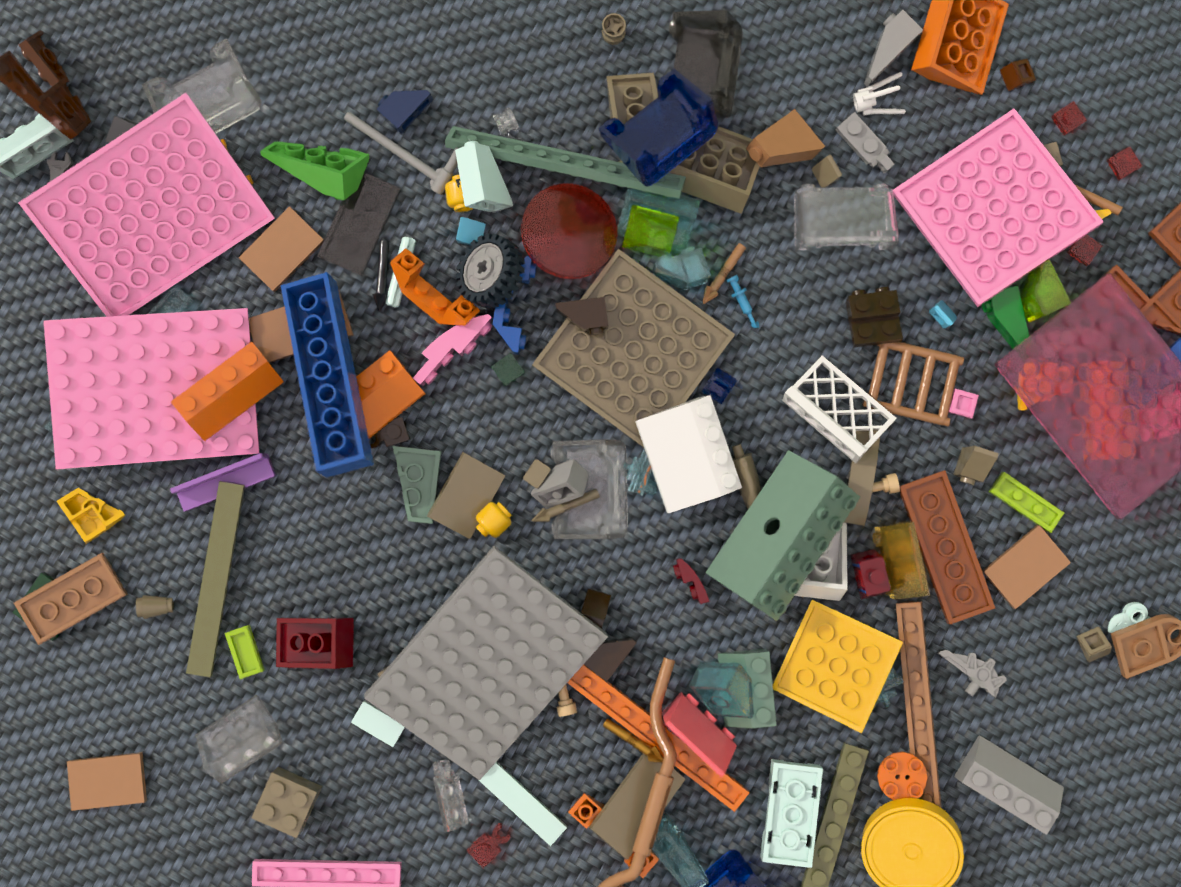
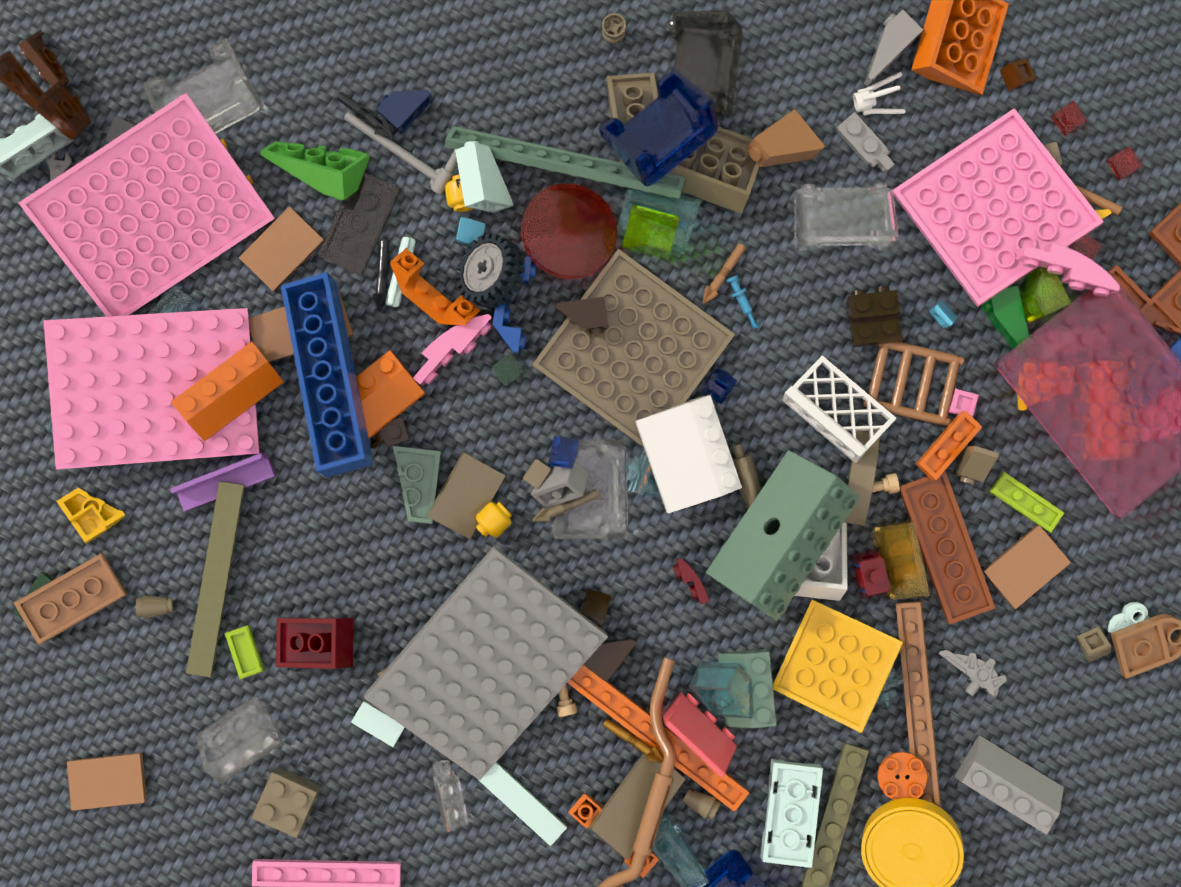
clear red plate [467,823,511,868] -> none
clear wheel [492,107,520,137] -> none
clear light blue slope [652,246,711,291] -> none
dark tan slope [812,155,842,189] -> none
none -> black piece [337,92,392,136]
none -> clear blue slope [548,436,578,469]
none -> dark tan cone [683,789,721,820]
none -> orange plate [915,410,982,481]
none -> bright pink slope [1016,243,1120,297]

